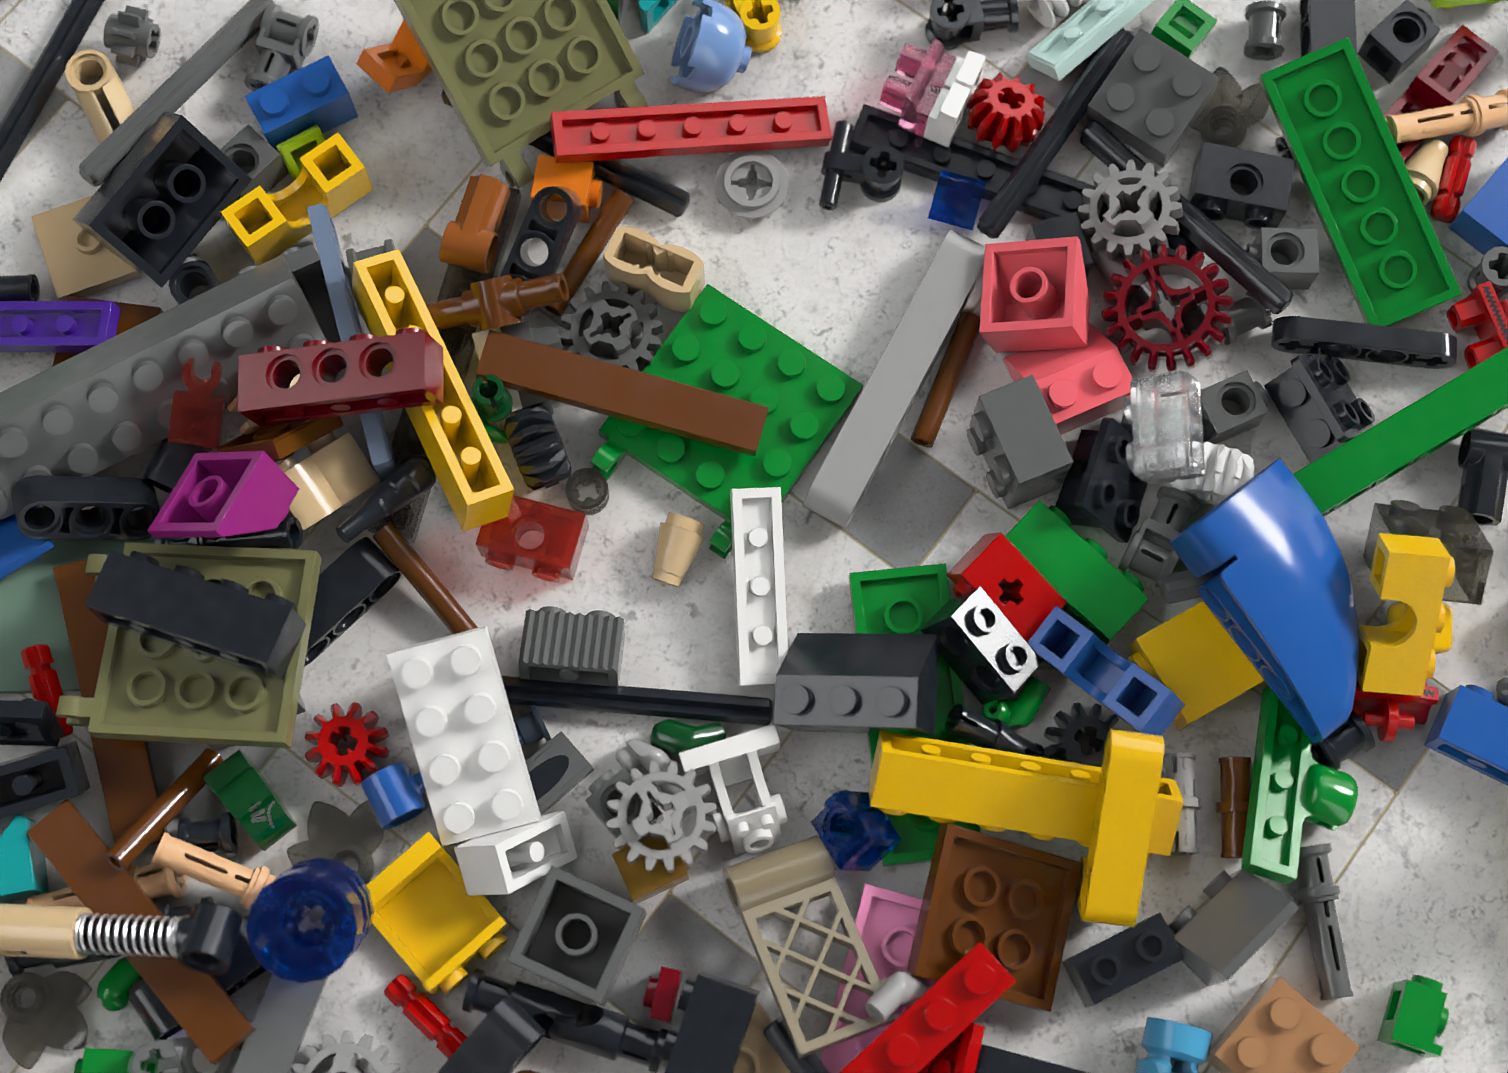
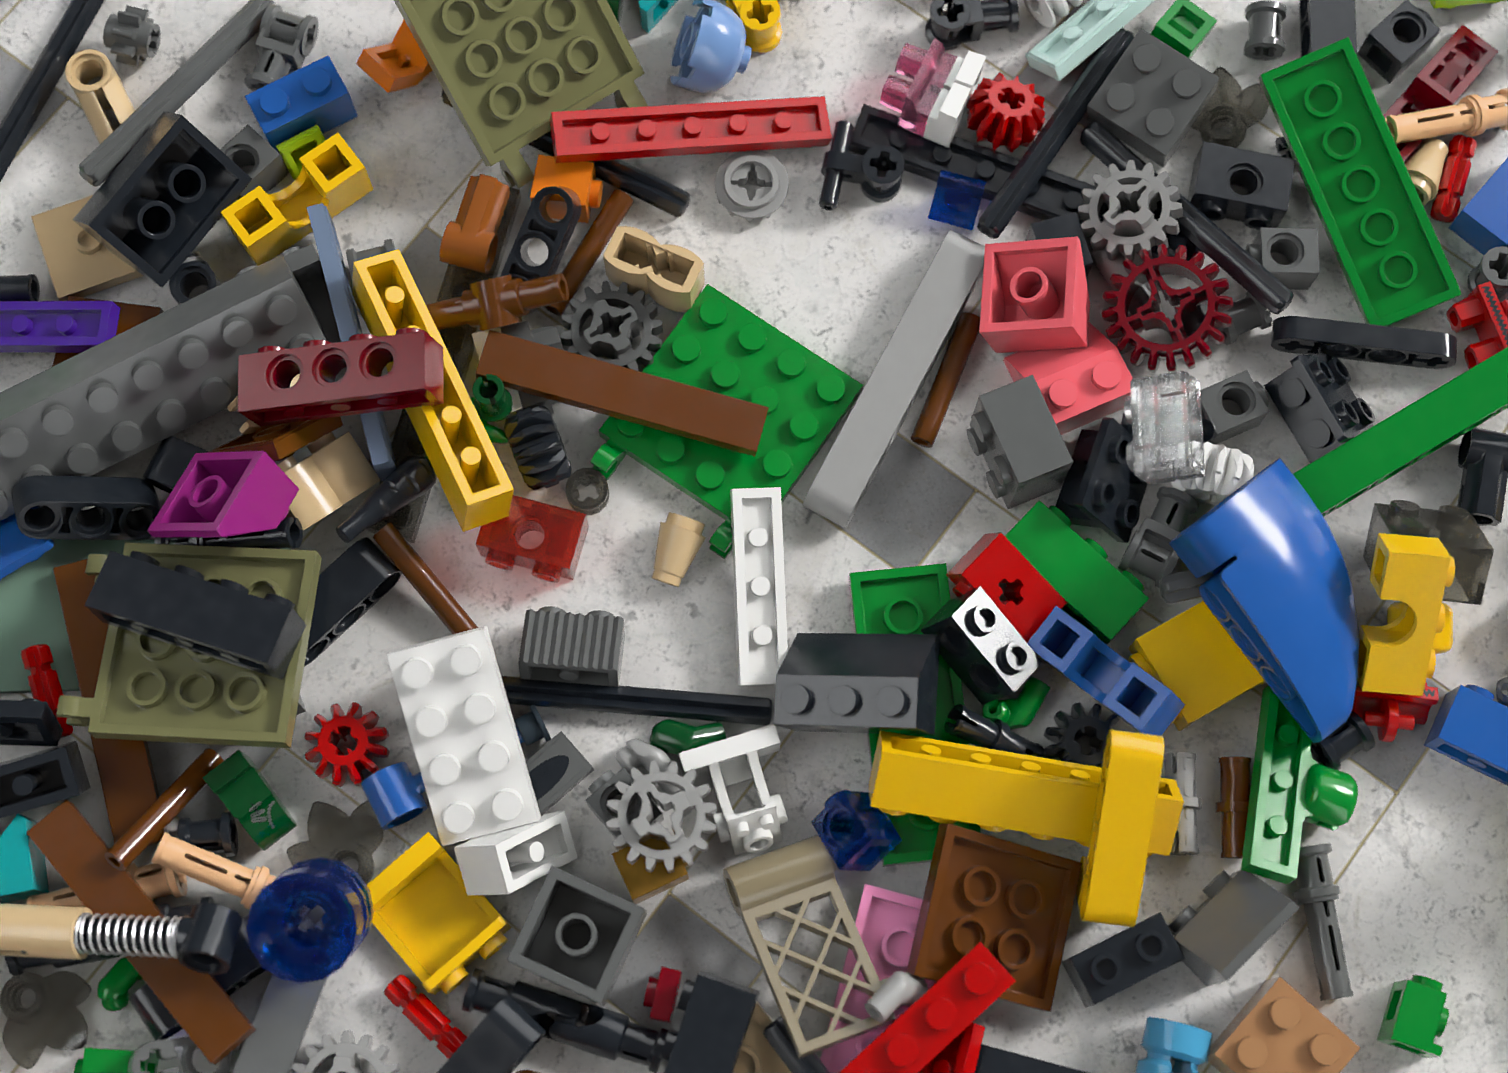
clear red plate [168,358,226,449] -> none

